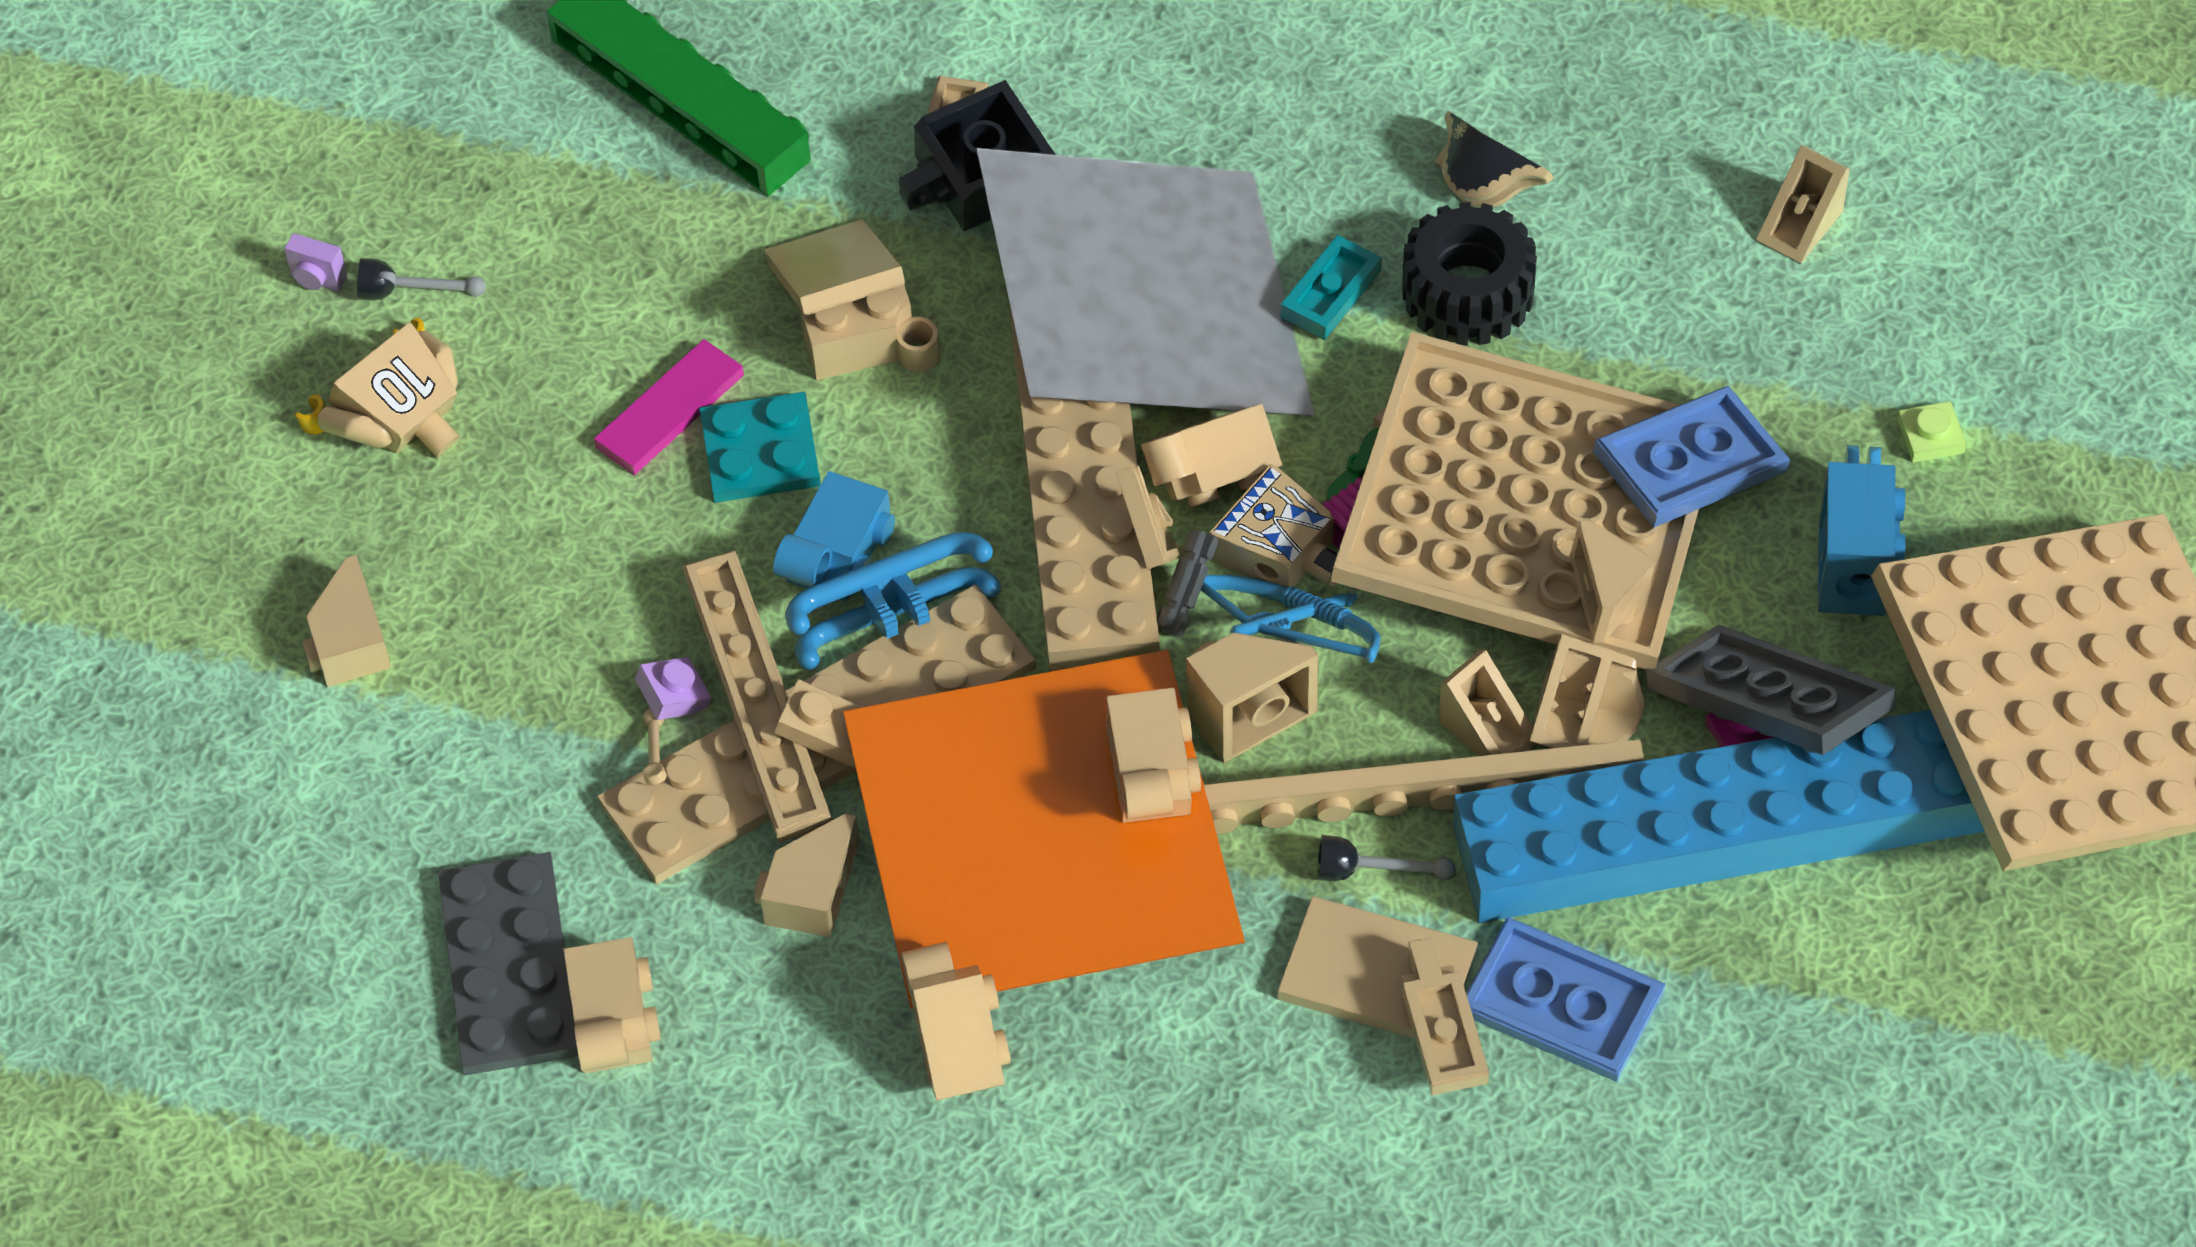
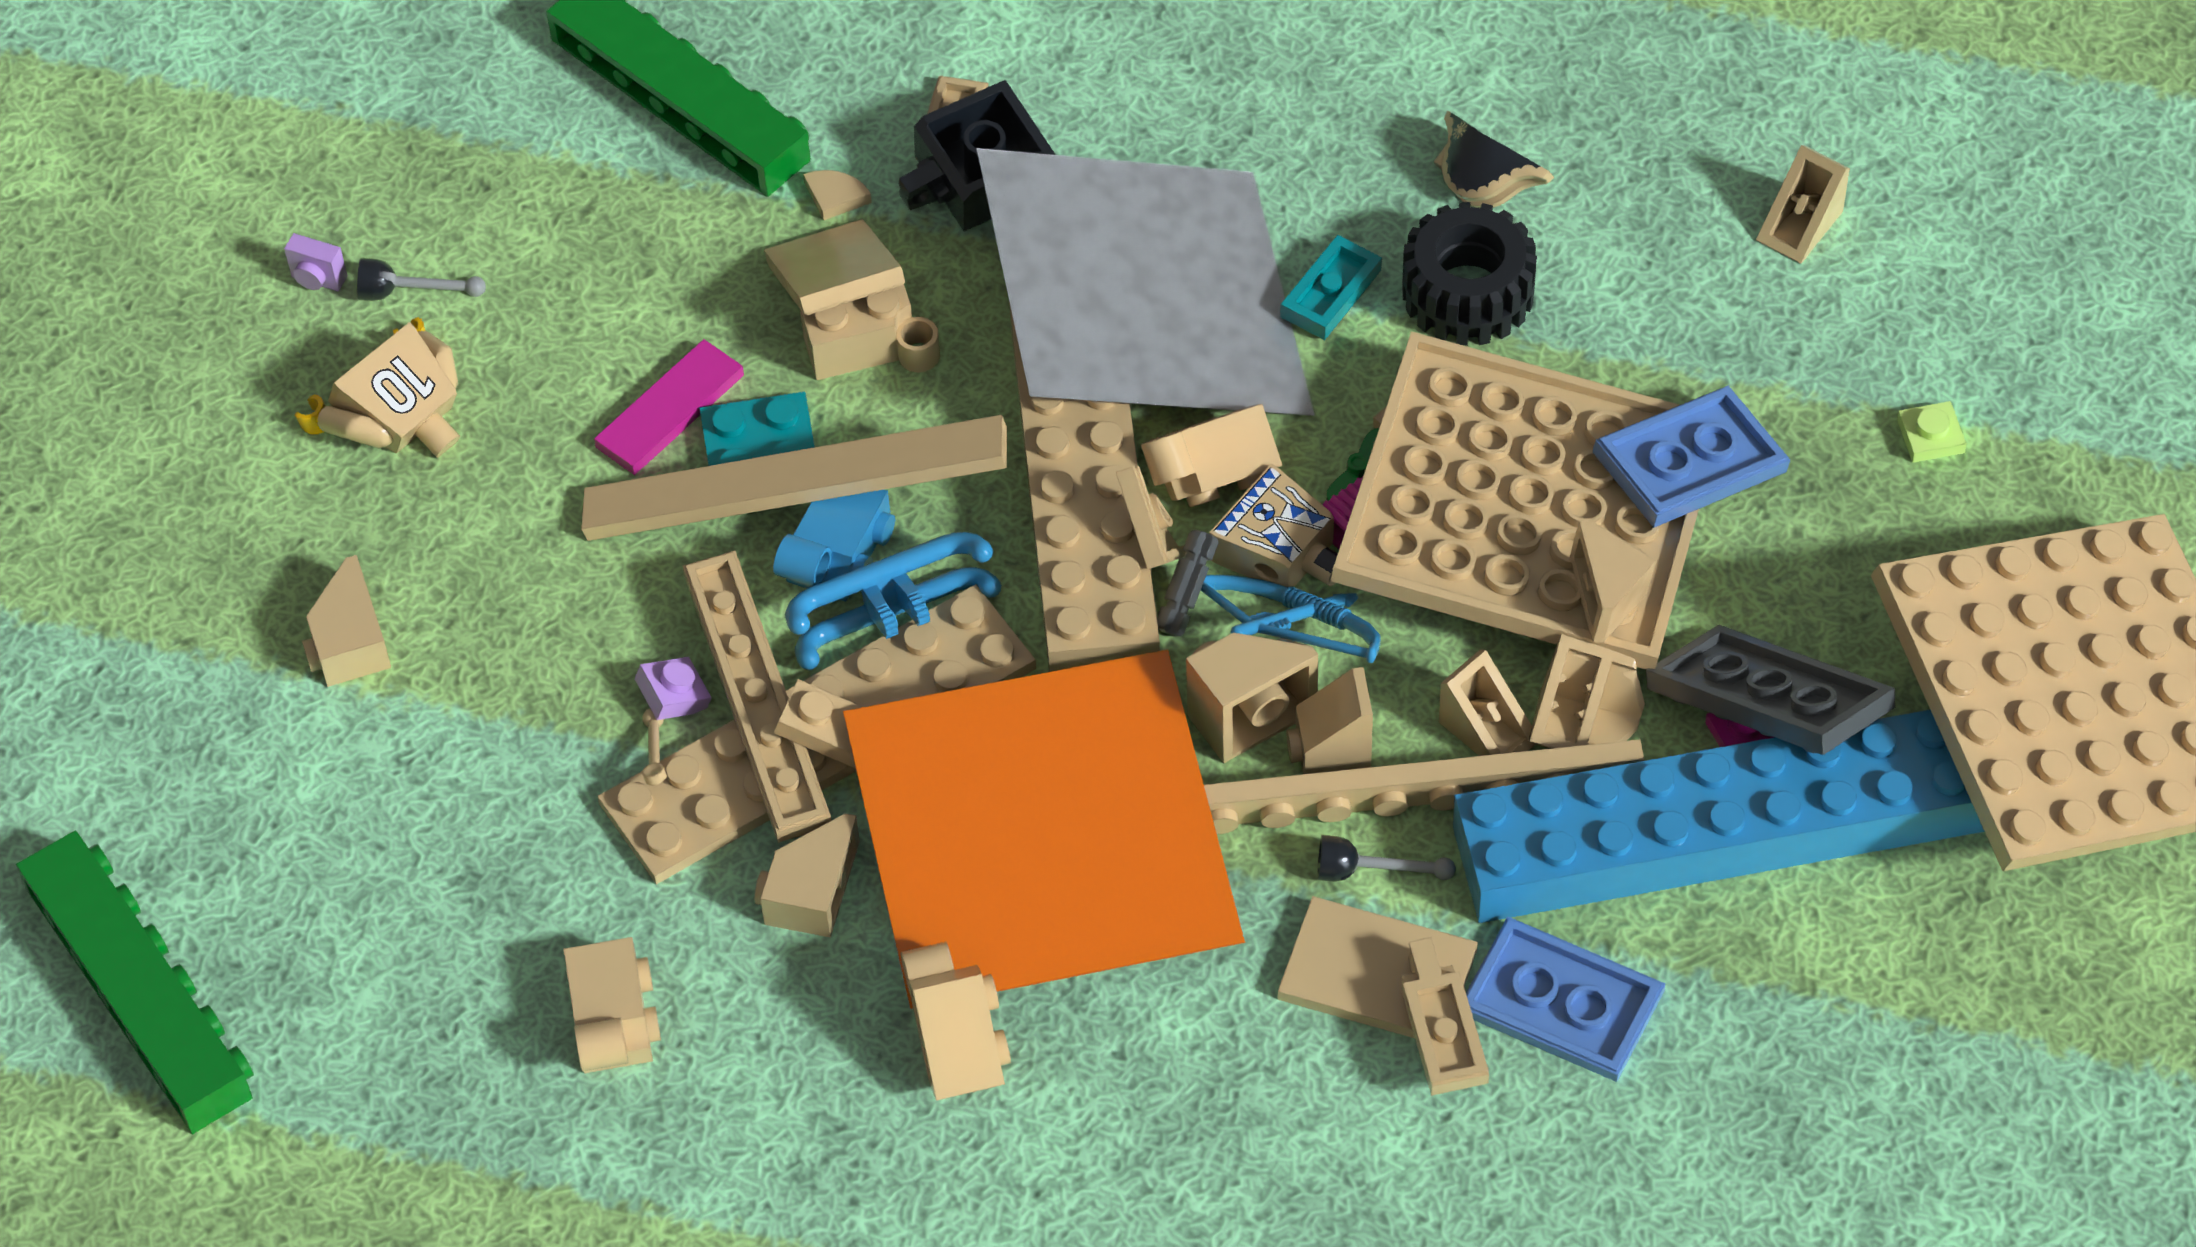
dark grey plate [438,852,579,1076] -> none
tan hinge [1106,688,1201,823] -> none
dark azure brick [1818,445,1905,616] -> none
none -> green brick [16,830,254,1135]
none -> tan tile [581,415,1007,541]
none -> tan tile [803,170,872,220]
none -> tan slope [1286,667,1373,774]

